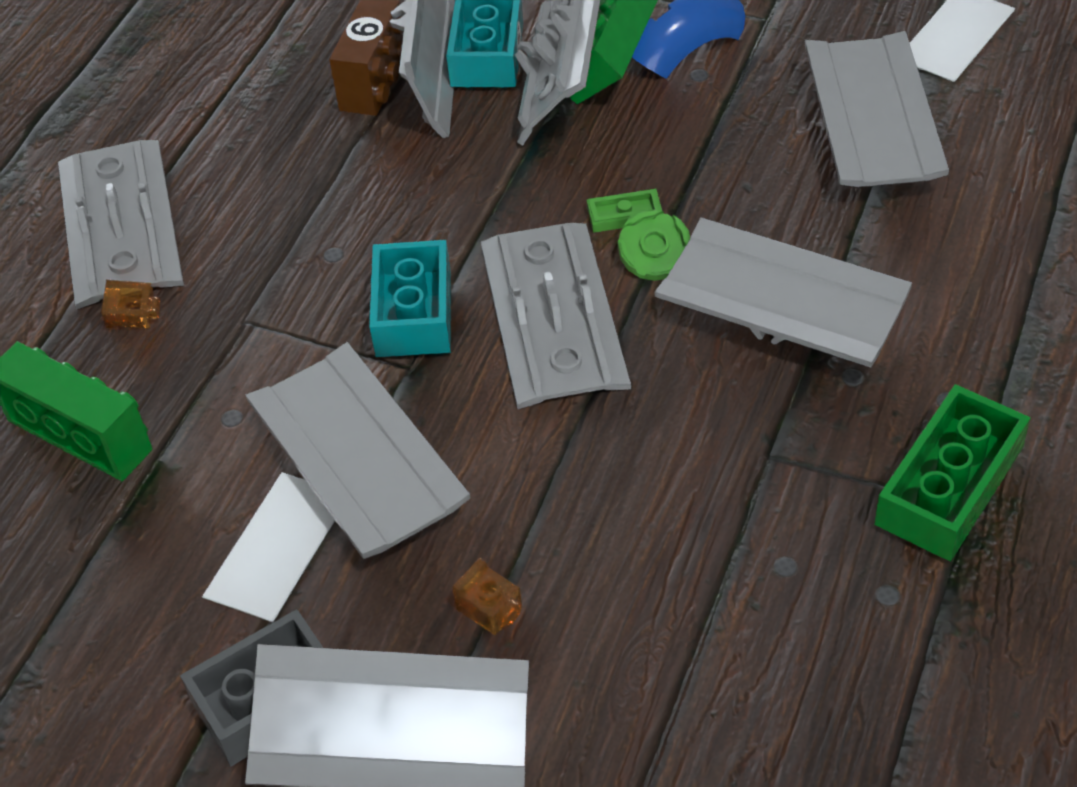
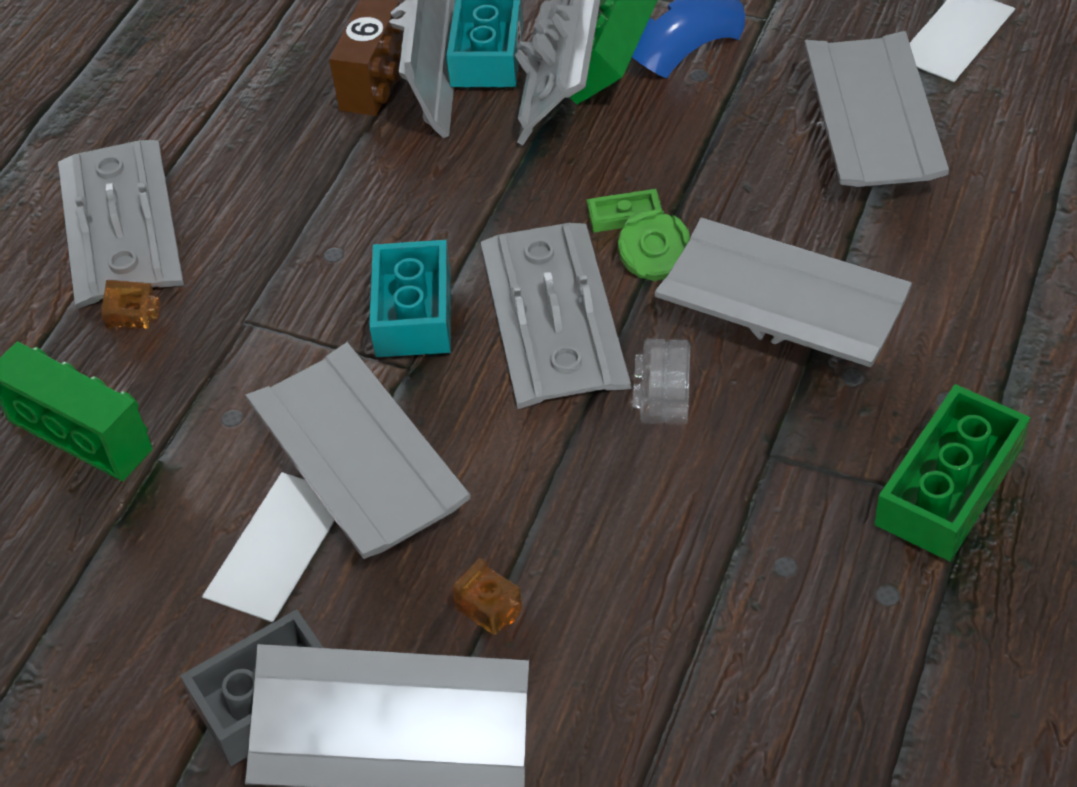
none -> clear brick [633,339,690,425]

